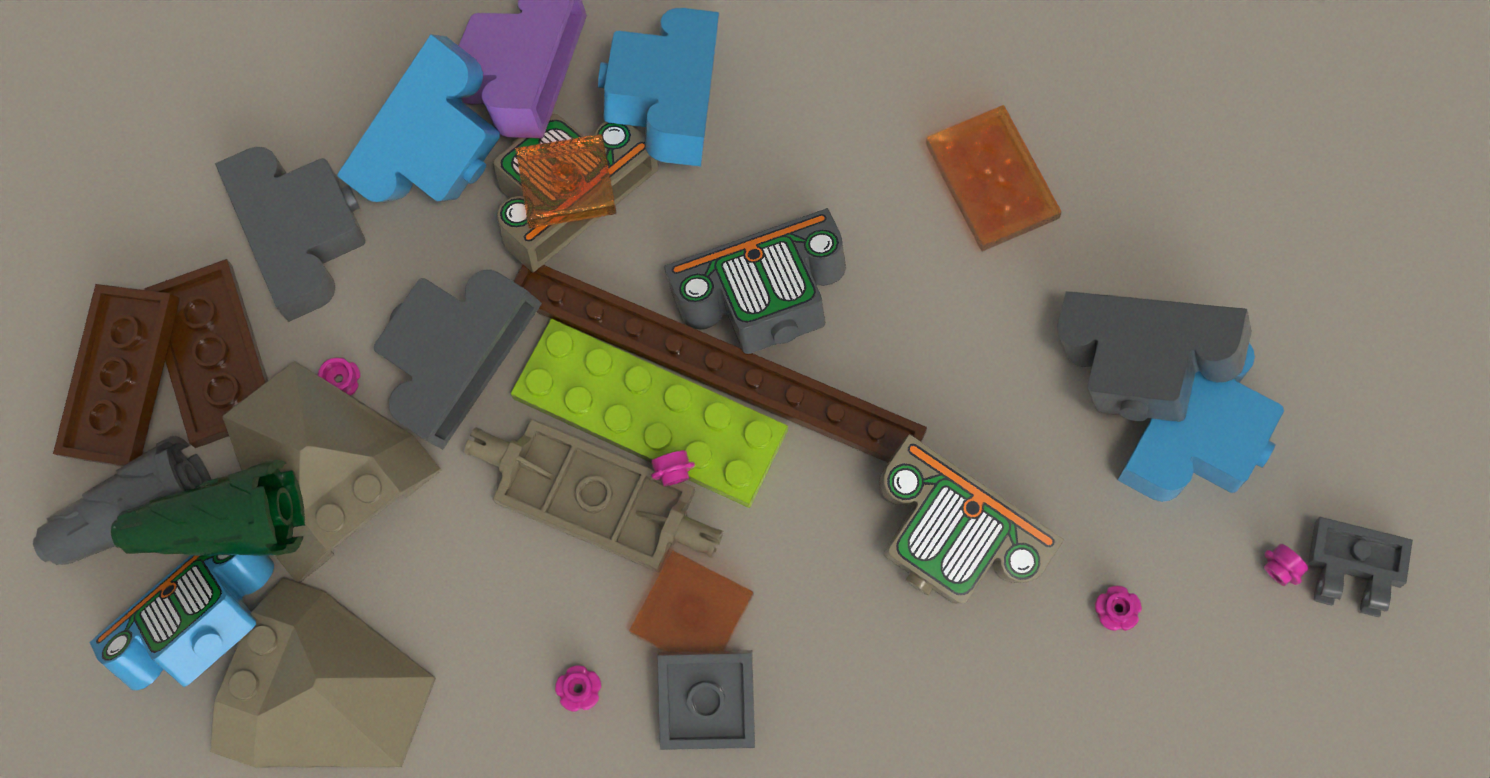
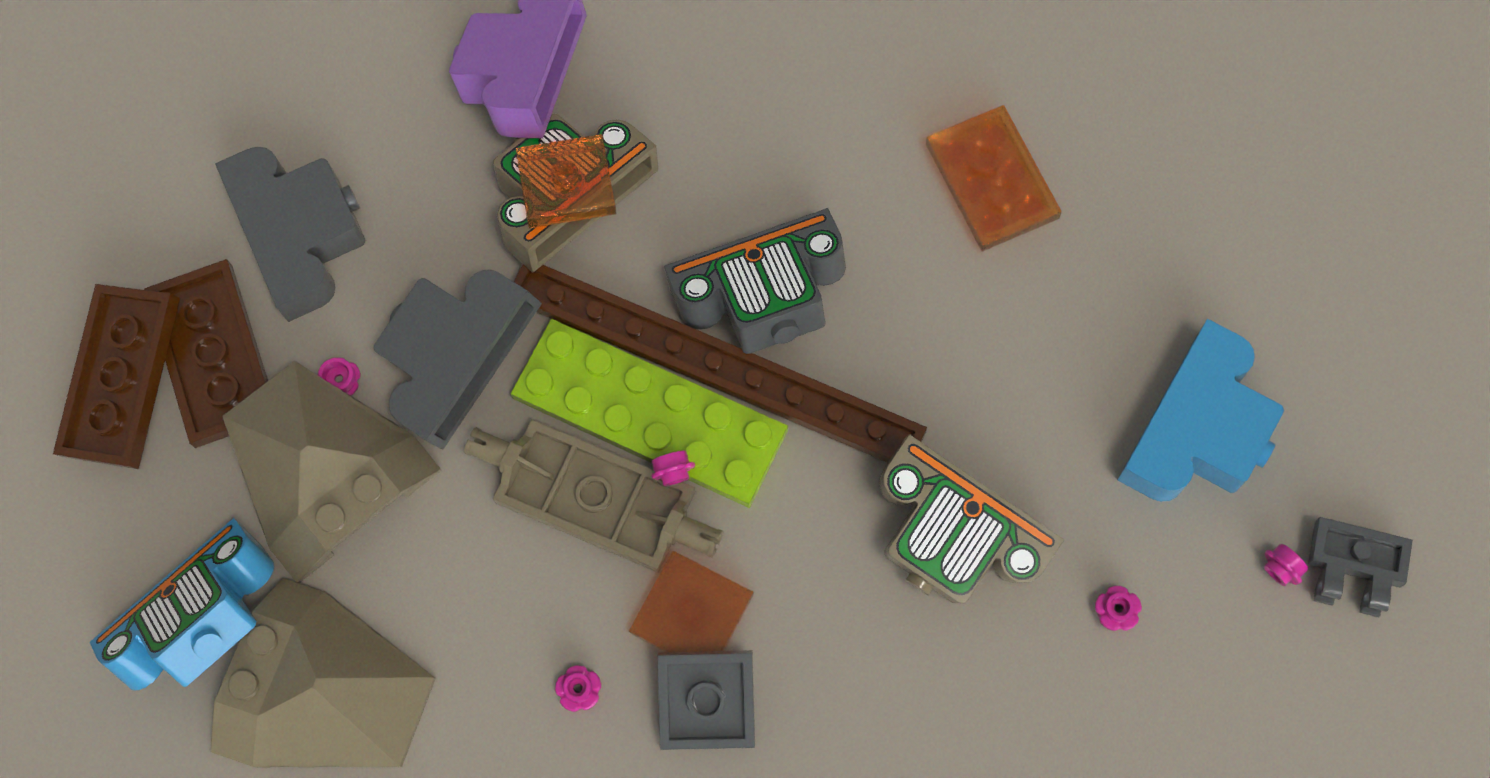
dark grey cone [33,436,211,565] -> none
dark green cone [111,459,305,556] -> none
dark azure brick [337,34,500,202] -> none
dark azure brick [598,8,719,167] -> none
dark grey brick [1057,291,1252,422] -> none

